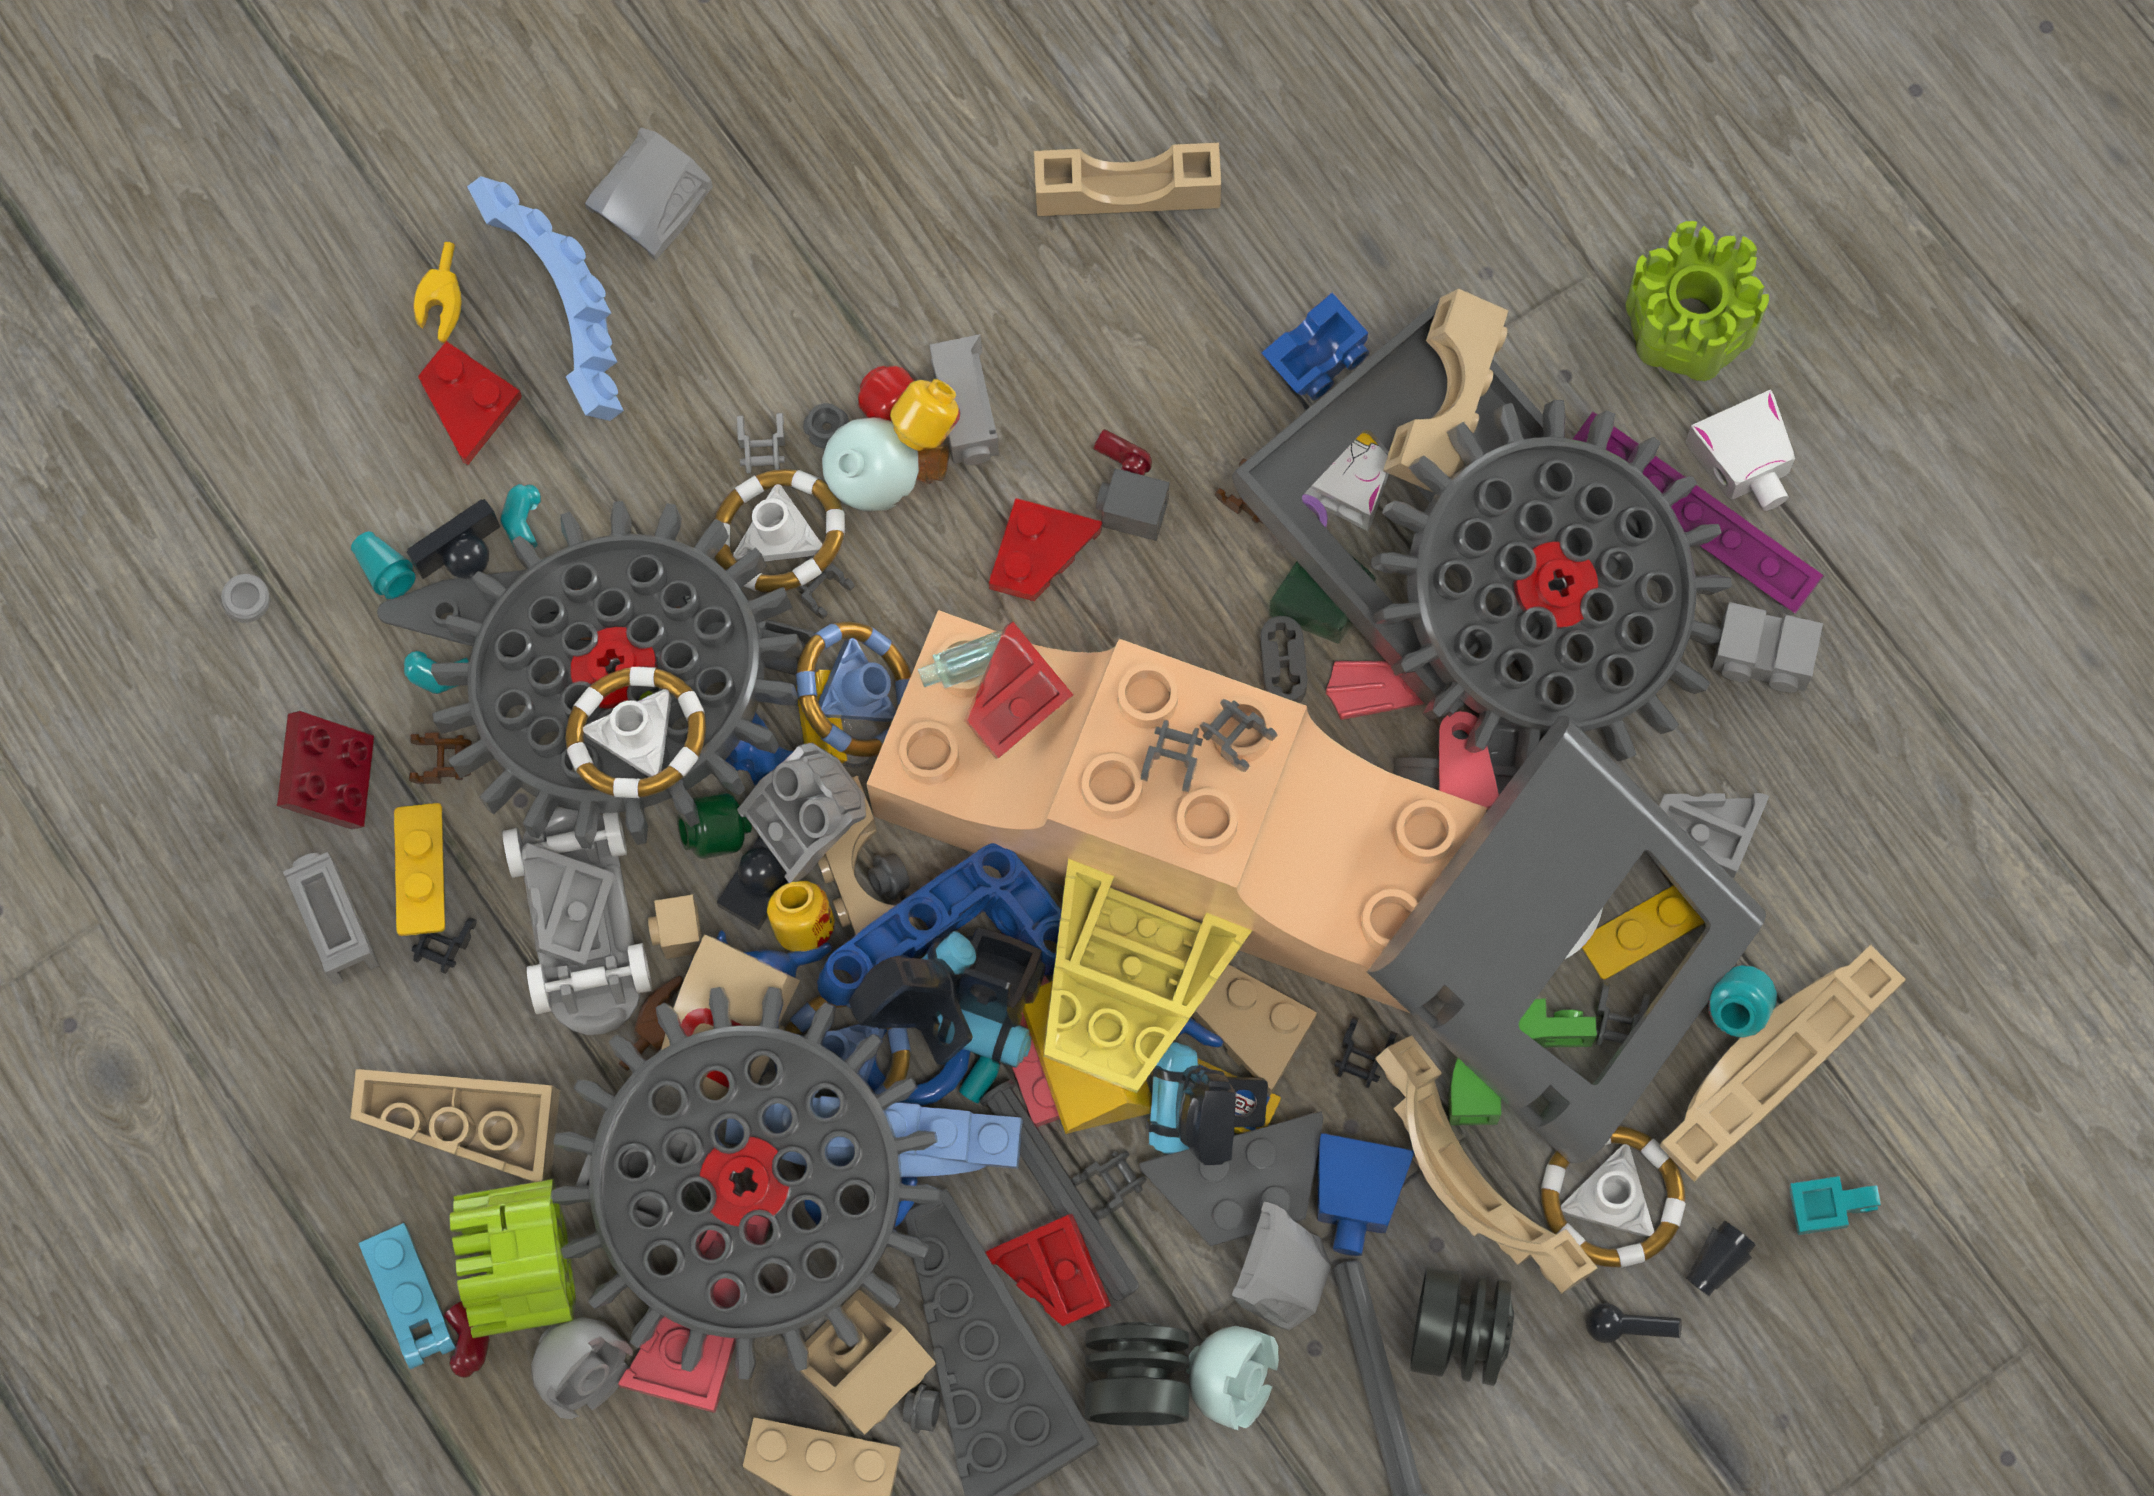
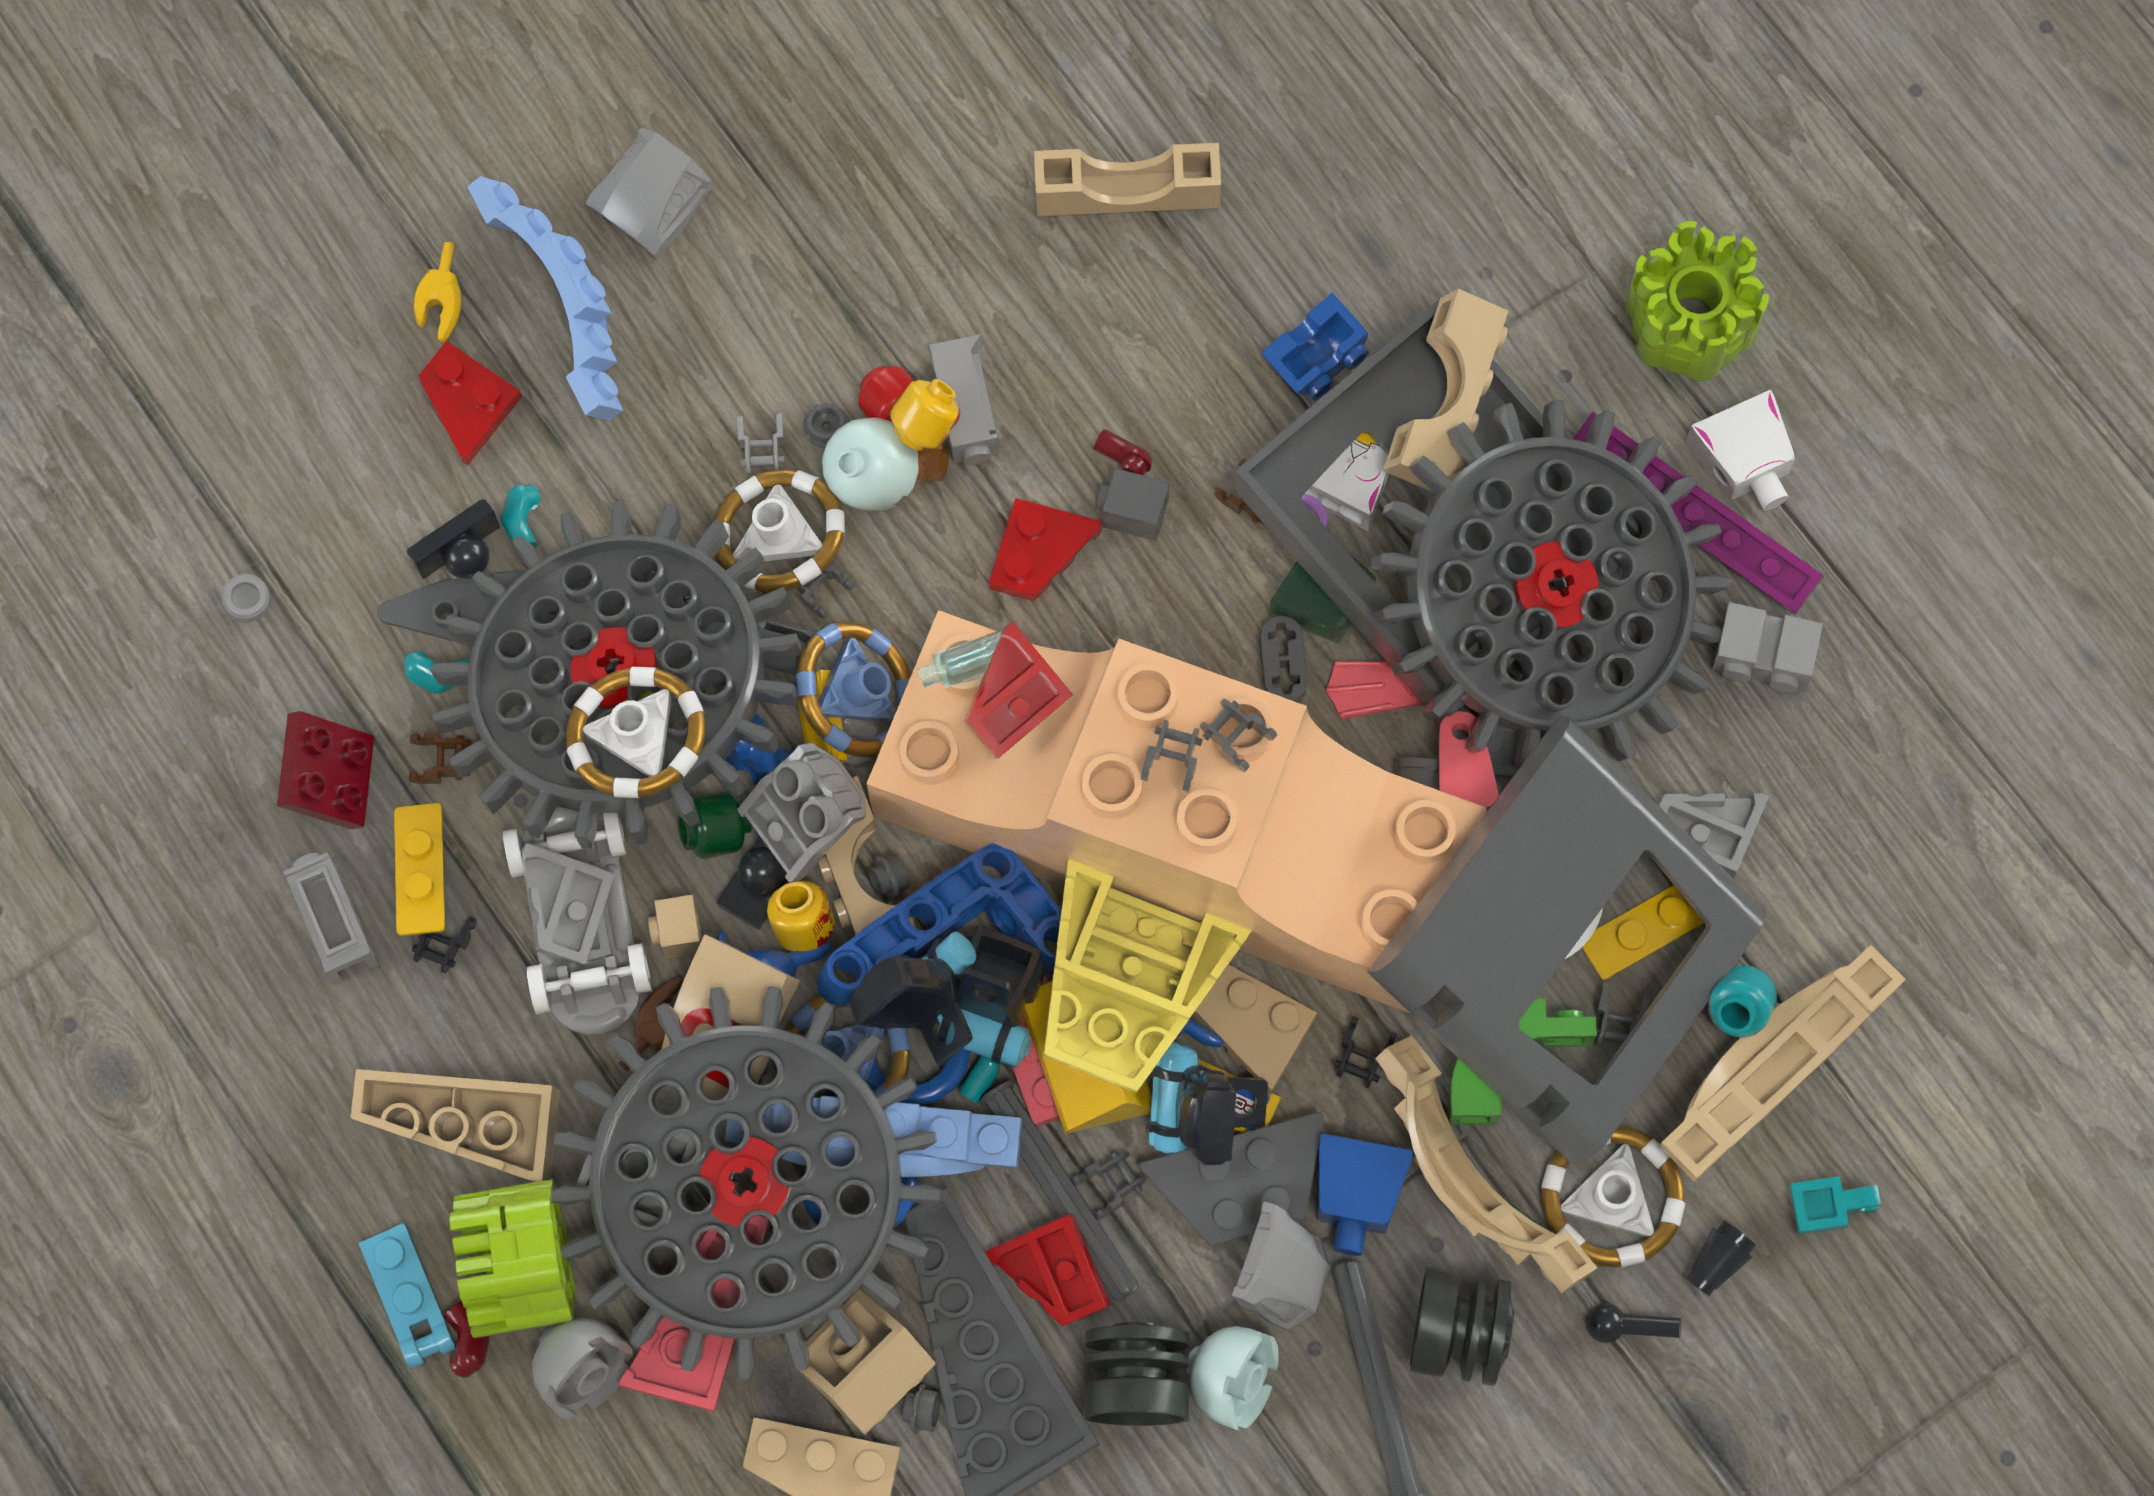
teal cone [351,531,416,599] -> none

